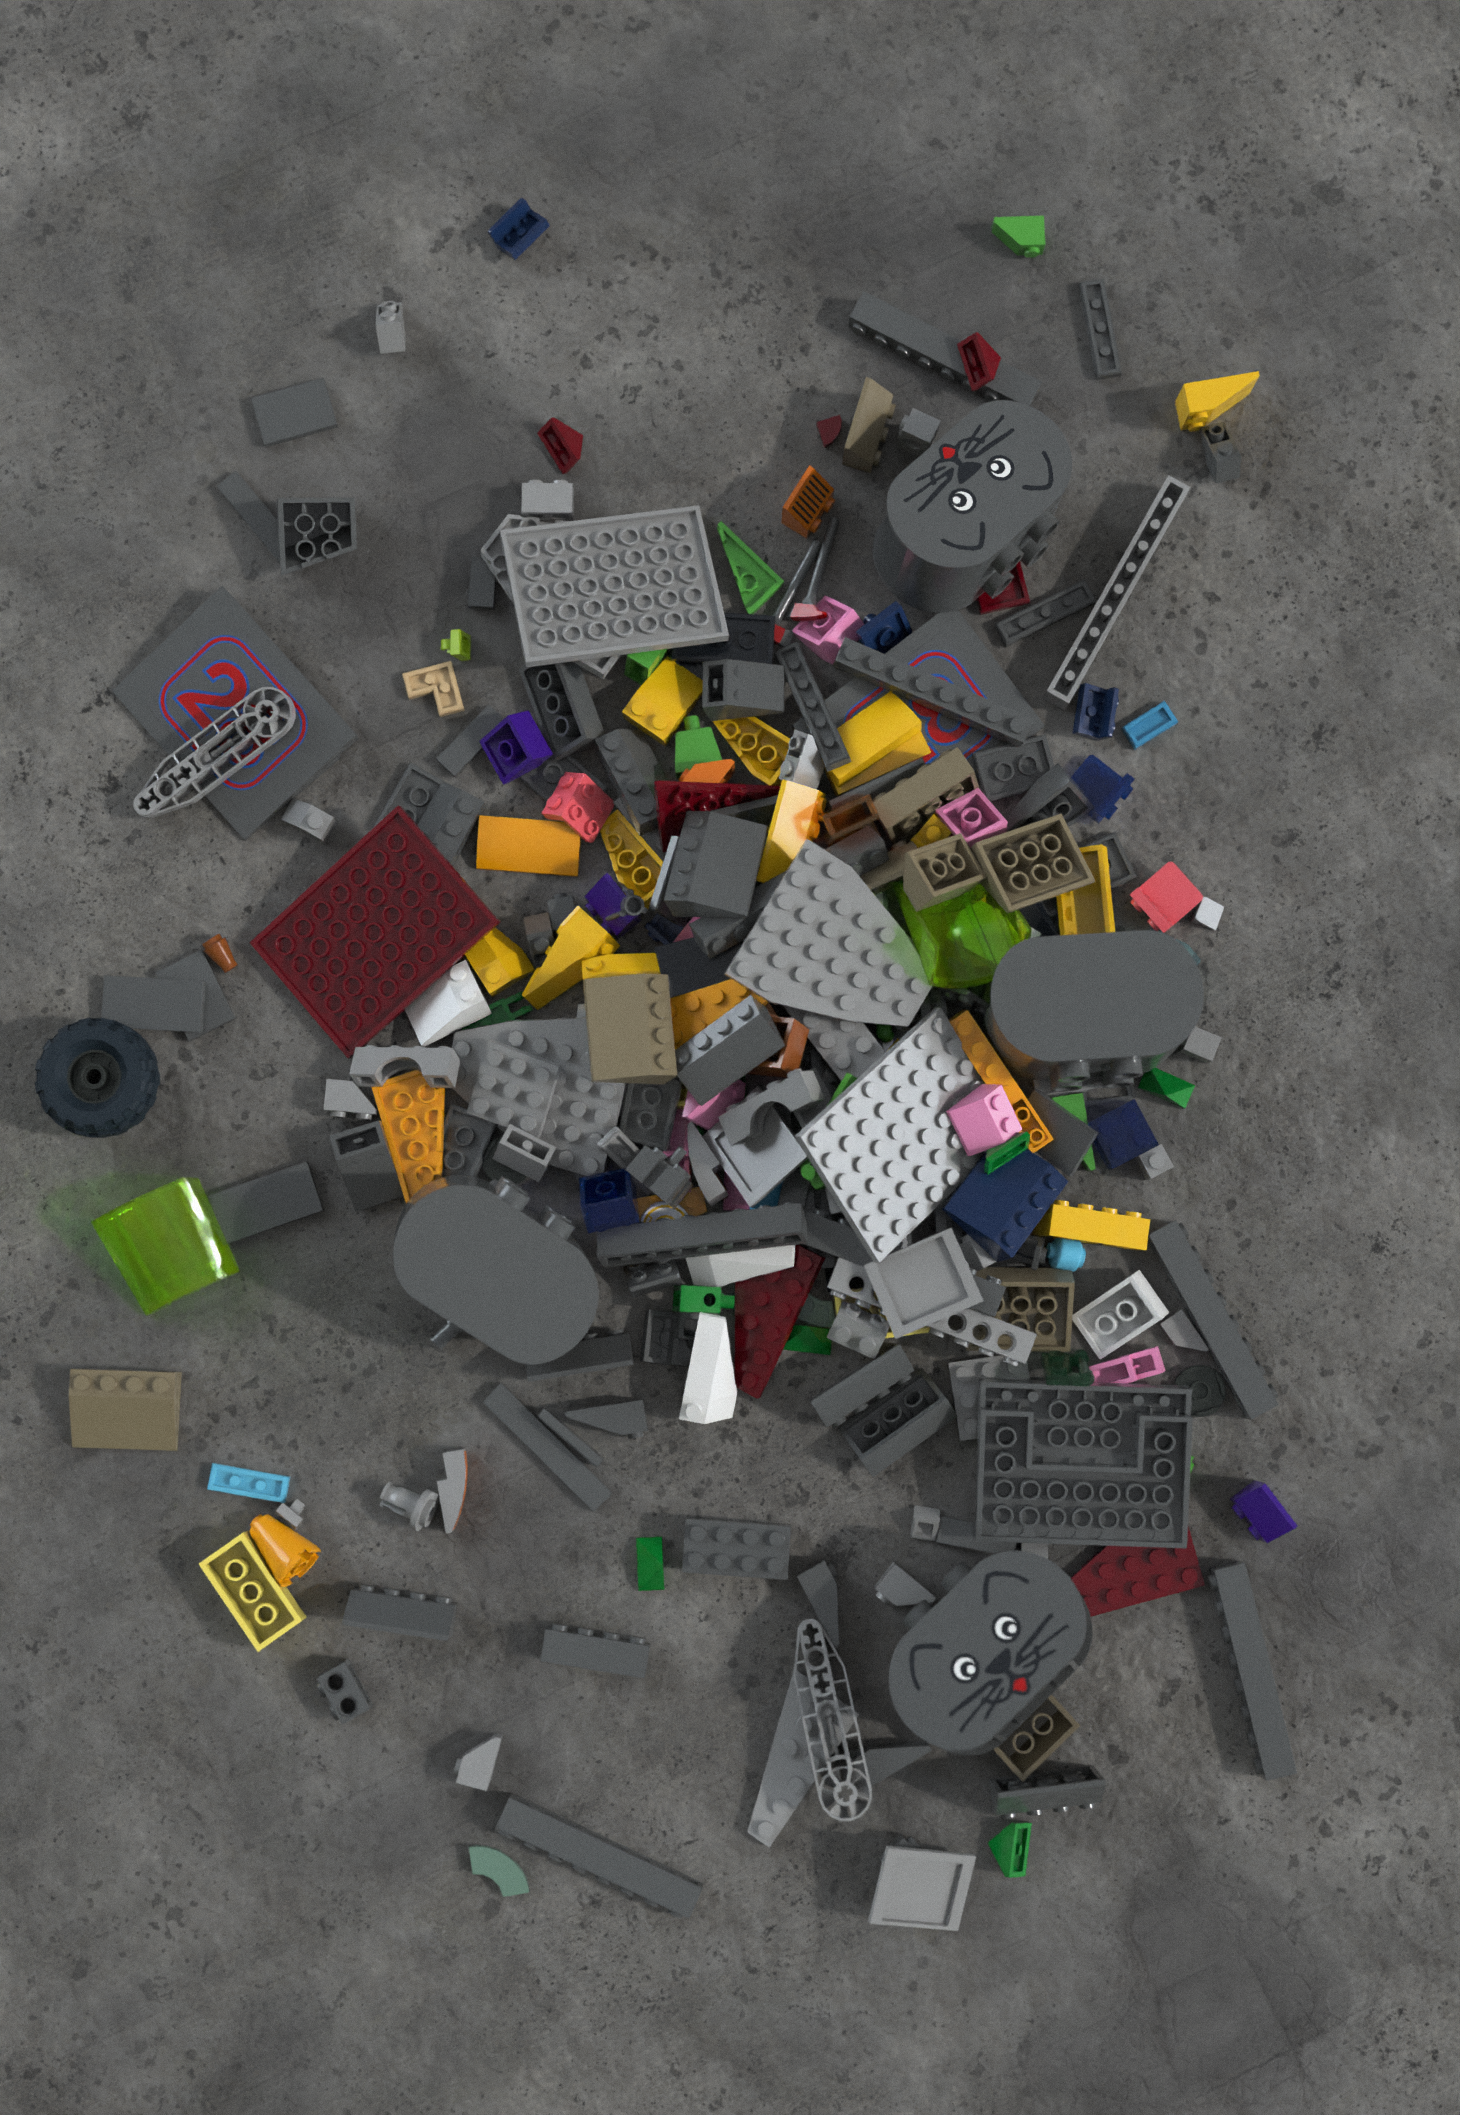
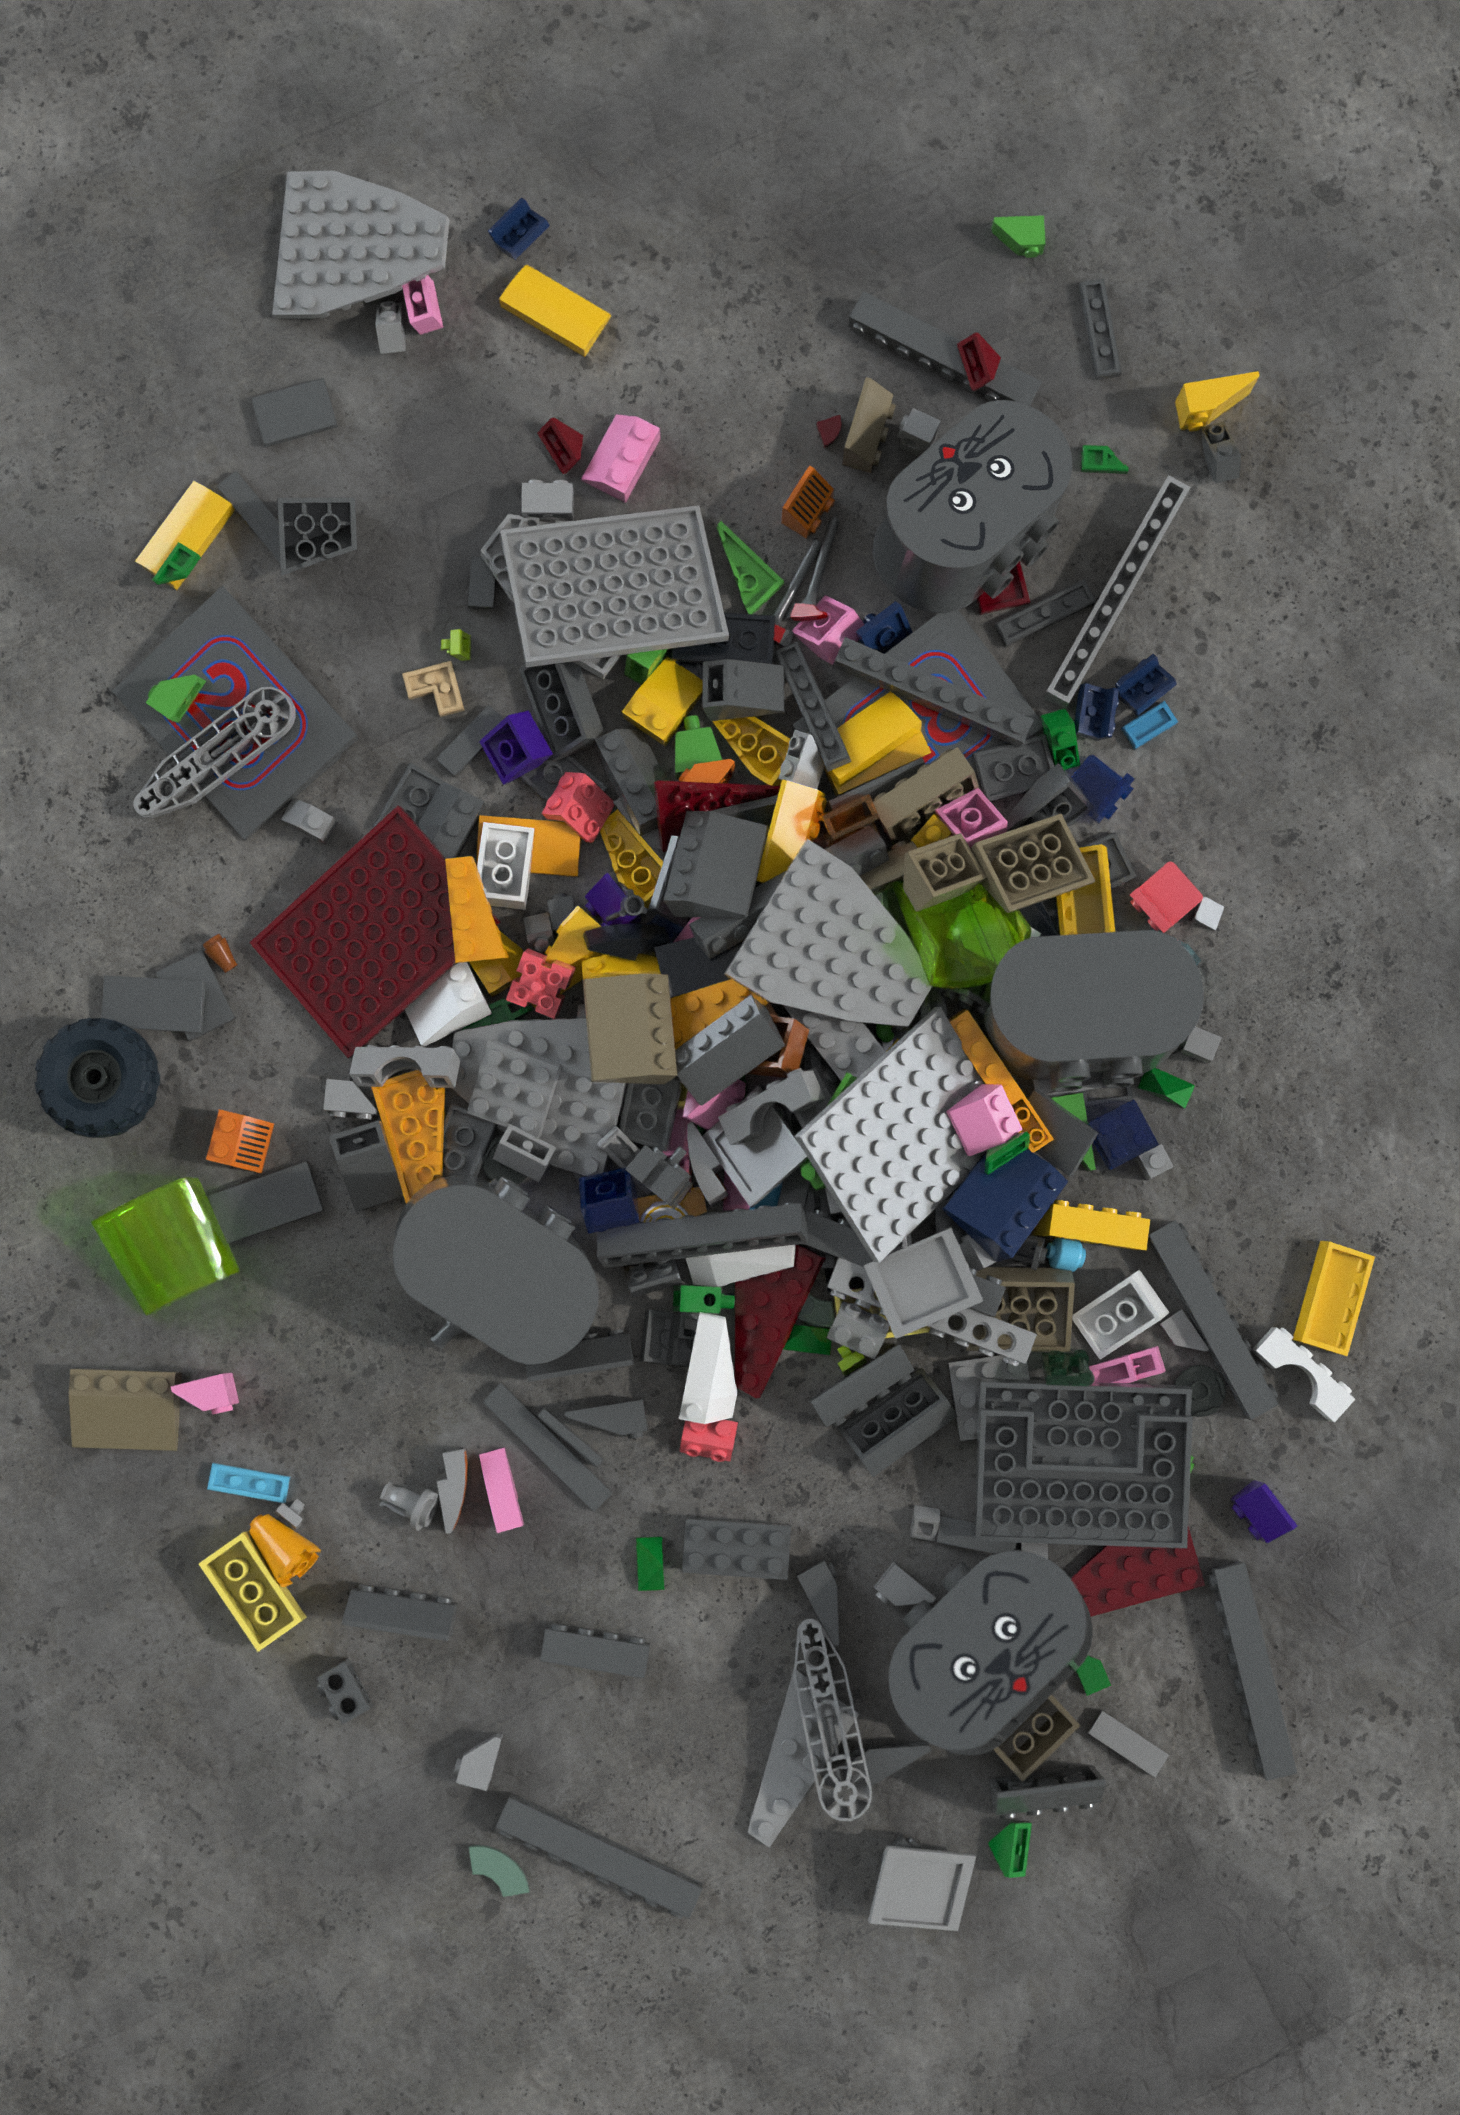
none -> yellow slope [135,481,235,590]
none -> bright green slope [146,675,206,723]
none -> green tile [152,542,201,585]
none -> bright pink slope [171,1373,239,1415]
none -> orange slope [206,1109,275,1174]
none -> light grey wing [272,171,450,319]
none -> bright pink brick [402,275,443,335]
none -> light orange wing [445,856,509,963]
none -> white slope [477,822,535,910]
none -> bright pink slope [479,1447,524,1533]
none -> yellow slope [499,264,611,357]
none -> coral brick [506,949,576,1019]
none -> bright pink slope [581,414,661,503]
none -> black slope [583,924,670,961]
none -> coral bracket [679,1420,738,1462]
none -> lime tile [837,1346,867,1376]
none -> green slope [1041,708,1080,770]
none -> green tile [1076,1655,1111,1696]
none -> green tile [1081,445,1128,474]
none -> light grey tile [1087,1710,1169,1777]
none -> dark blue bracket [1115,654,1177,715]
none -> white arch [1252,1327,1355,1423]
none -> yellow slope [1292,1241,1375,1356]

